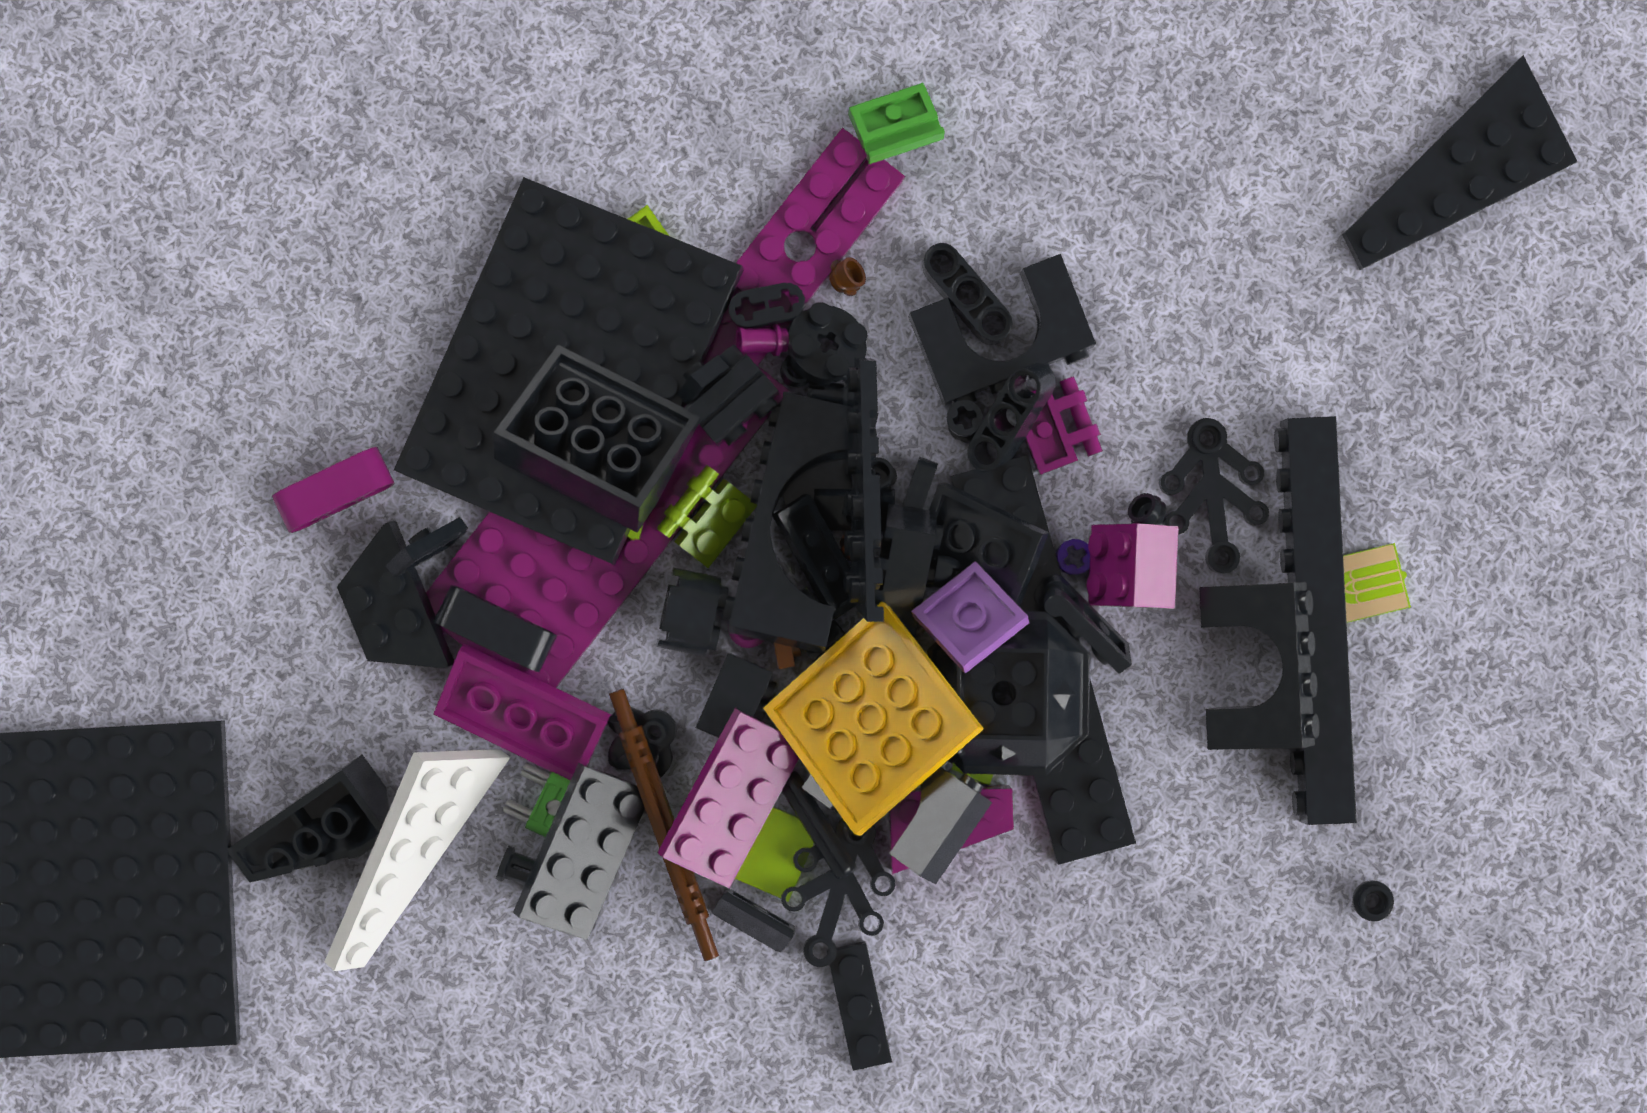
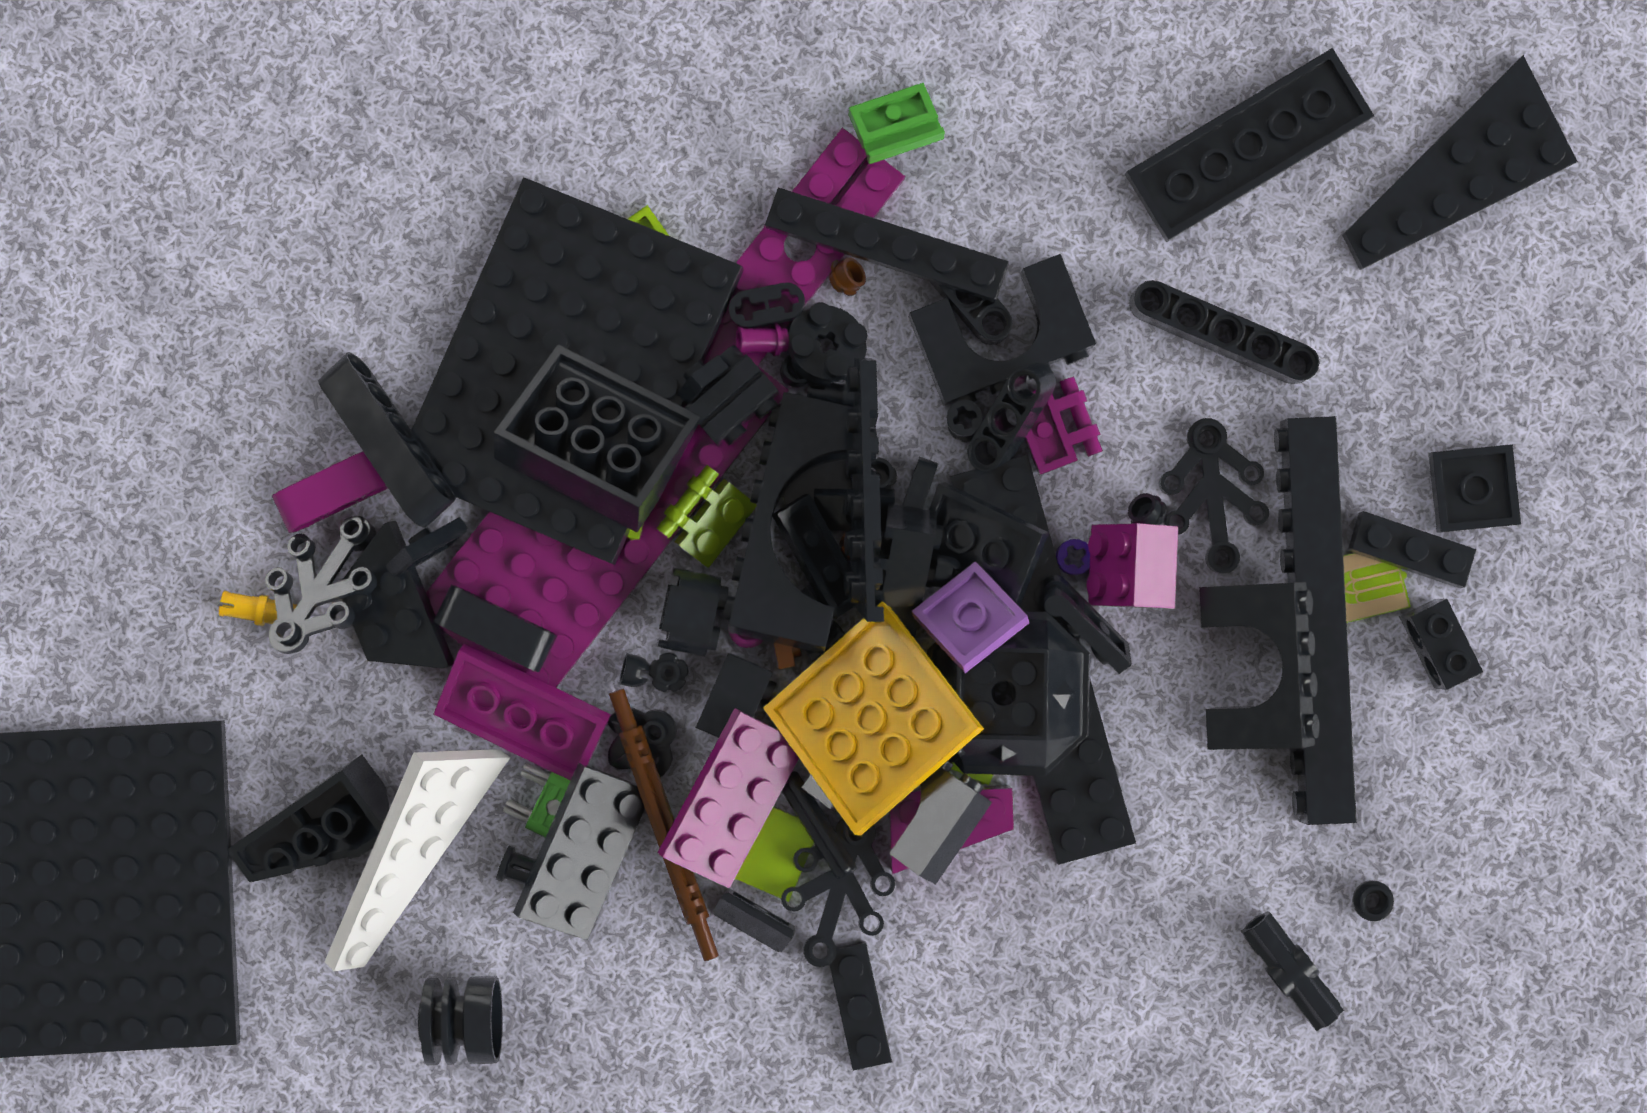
none -> yellow pin [219,590,297,626]
none -> plant [265,516,377,654]
none -> black beam [318,352,456,528]
none -> black wheel [418,976,503,1066]
none -> black hinge [619,653,650,687]
none -> black plate [649,653,689,692]
none -> black plate [765,187,1009,303]
none -> black plate [1125,48,1374,242]
none -> black beam [1129,280,1320,385]
none -> black piece [1240,911,1344,1031]
none -> black plate [1347,511,1477,588]
none -> black brick [1399,599,1483,690]
none -> black plate [1428,444,1521,533]

